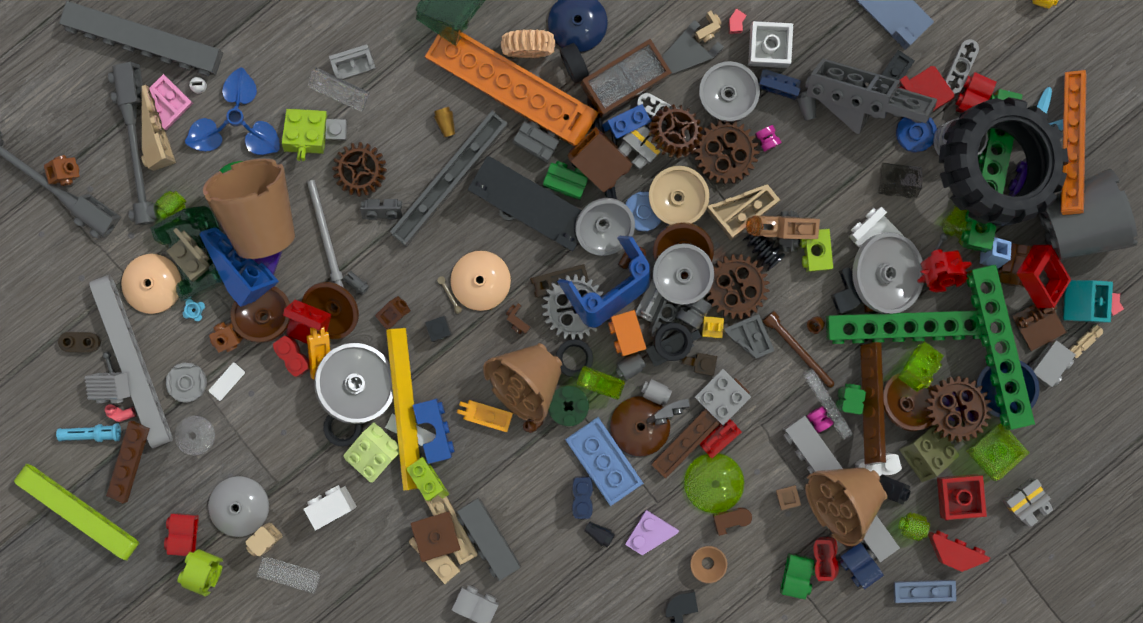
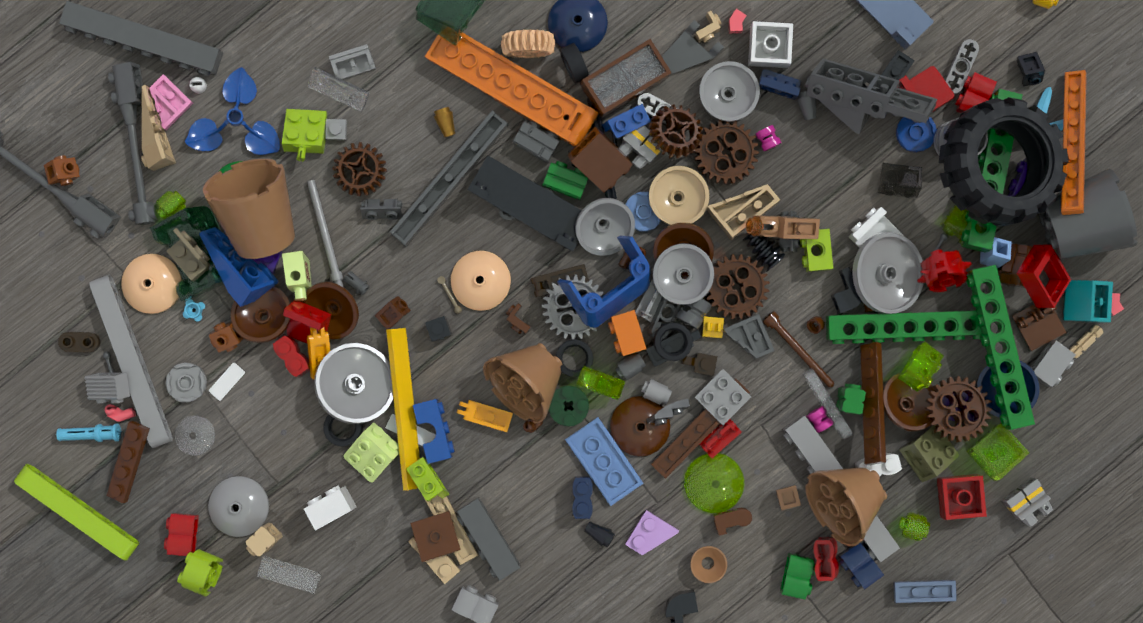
black bracket [880,475,911,504] -> none
red slope [928,530,990,572] -> none
none -> yellowish green torso [282,251,311,301]
none -> black bracket [1017,52,1045,86]

